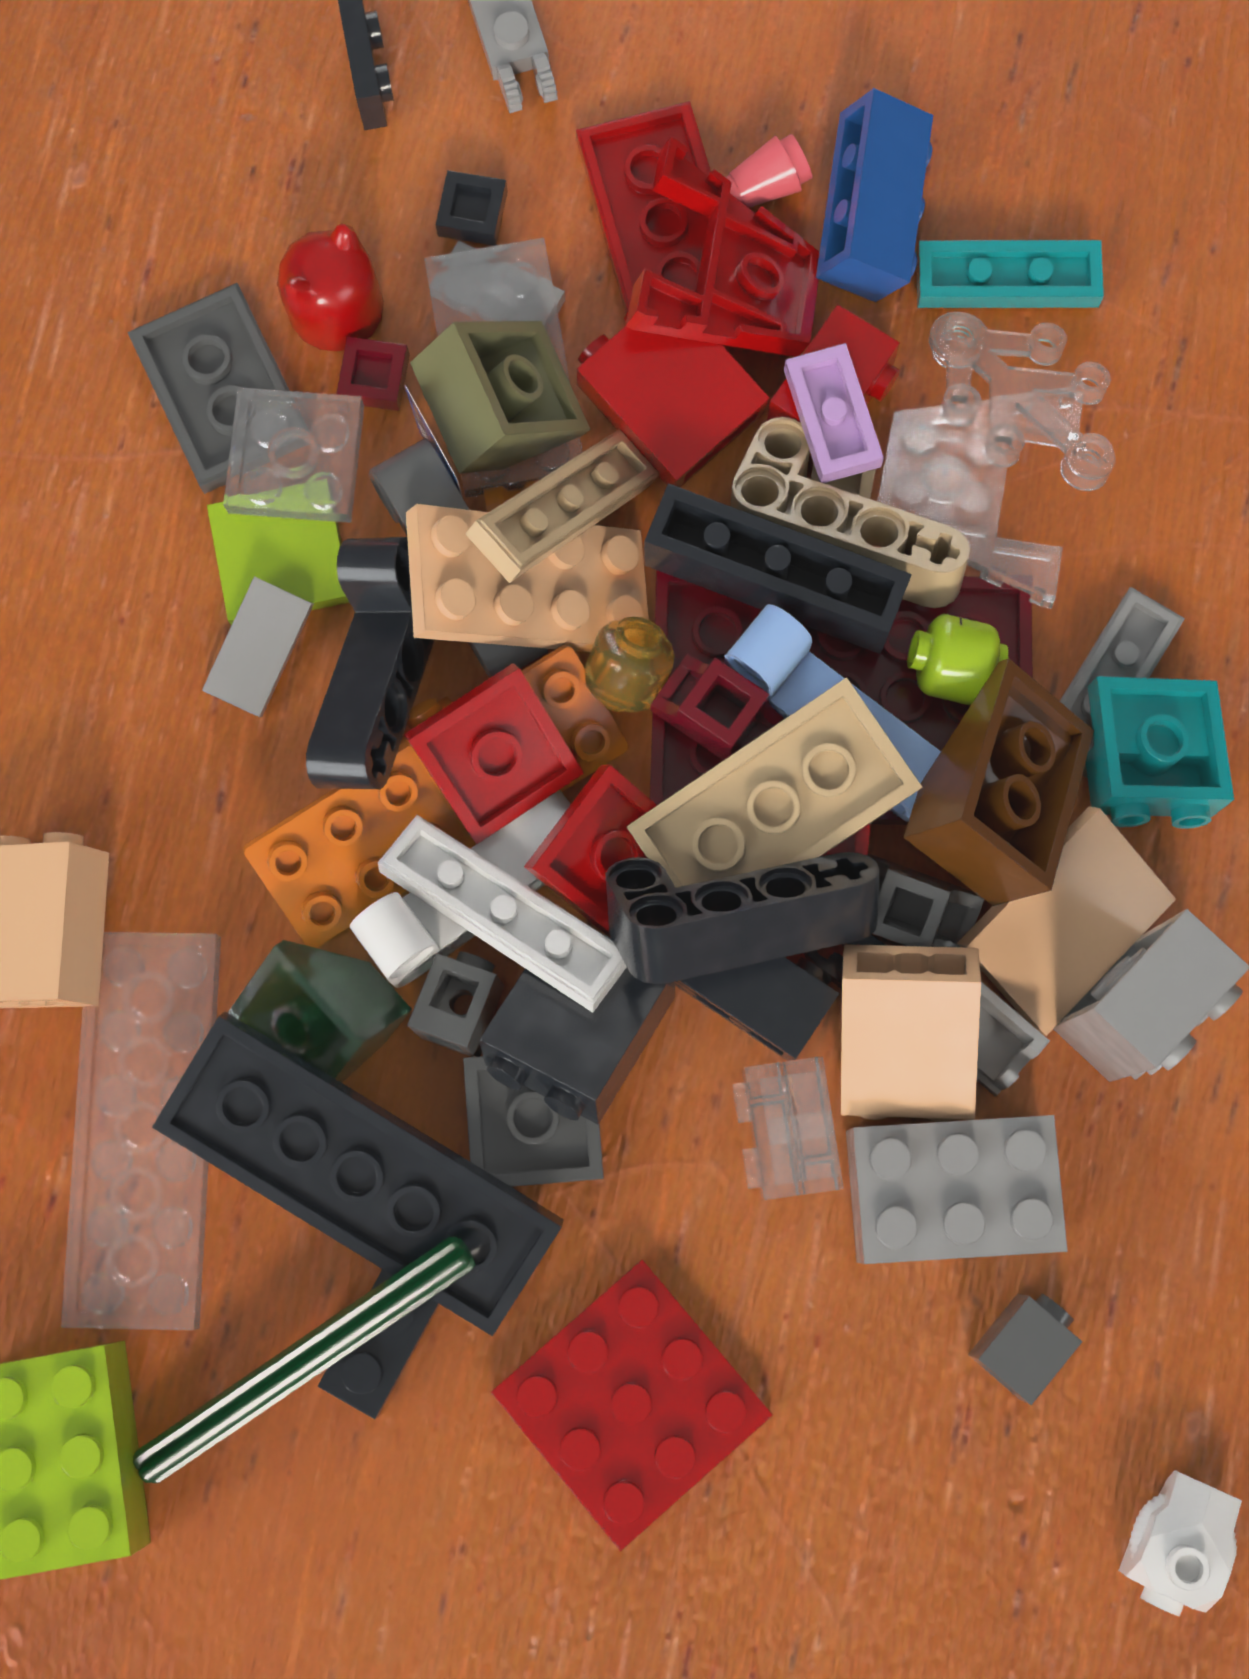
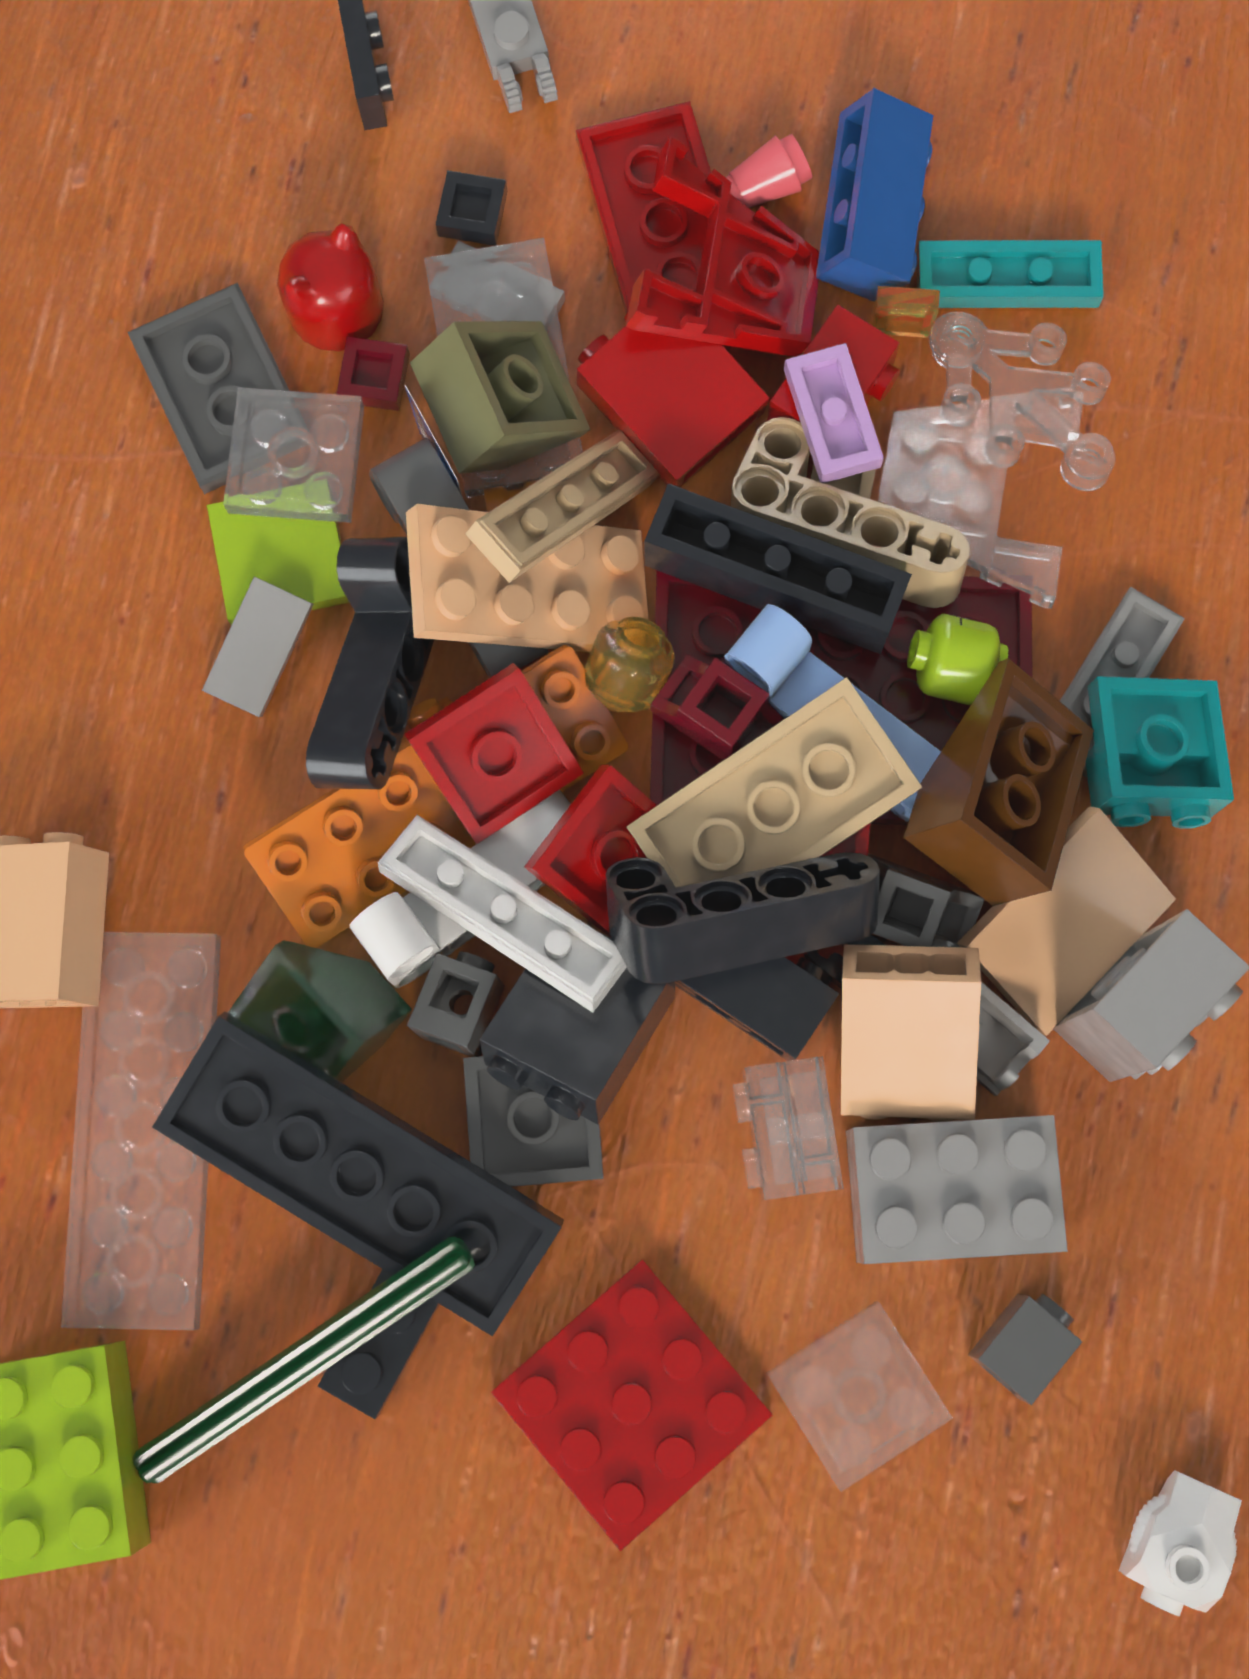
none -> clear plate [766,1301,953,1492]
none -> clear yellow tile [871,286,940,338]

